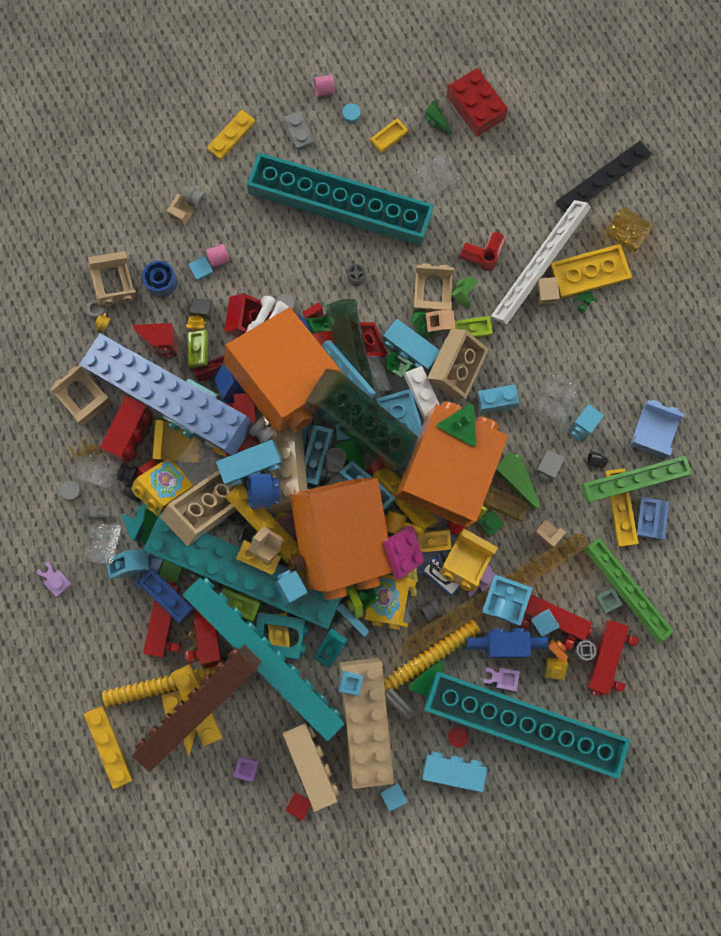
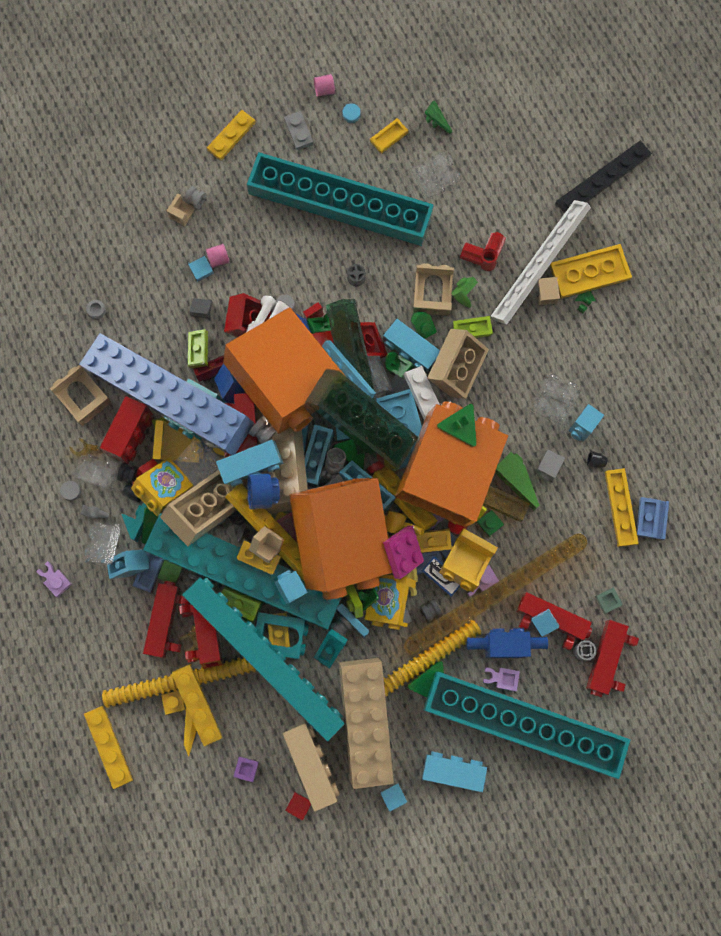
tan panel [88,251,136,306] -> none
yellow plate [94,313,111,332] -> none
copper brick [132,644,262,772] -> none
red slope [133,323,178,359] -> none
blue tile [138,569,195,624] -> none
blue piece [142,261,177,298] -> none
yellow plate [186,315,206,331] -> none
reddish brown plate [288,554,304,574] -> none
medium azure tile [338,670,364,696] -> none
light grey axle [385,688,415,720] -> none
light nougat brick [426,310,456,332] -> none
red brick [446,68,508,137] -> none
red tile [448,727,468,748] -> none
medium azure brick [476,384,519,414] -> none
medium azure plate [481,575,532,626] -> none
tan panel [533,520,566,549] -> none
yellow plate [544,657,568,680] -> none
orange plate [548,638,568,662] -> none
bright green plate [581,456,692,503] -> none
bright green plate [584,538,674,644] -> none
clear yellow plate [604,206,654,253] -> none
light blue panel [630,400,685,459] -> none

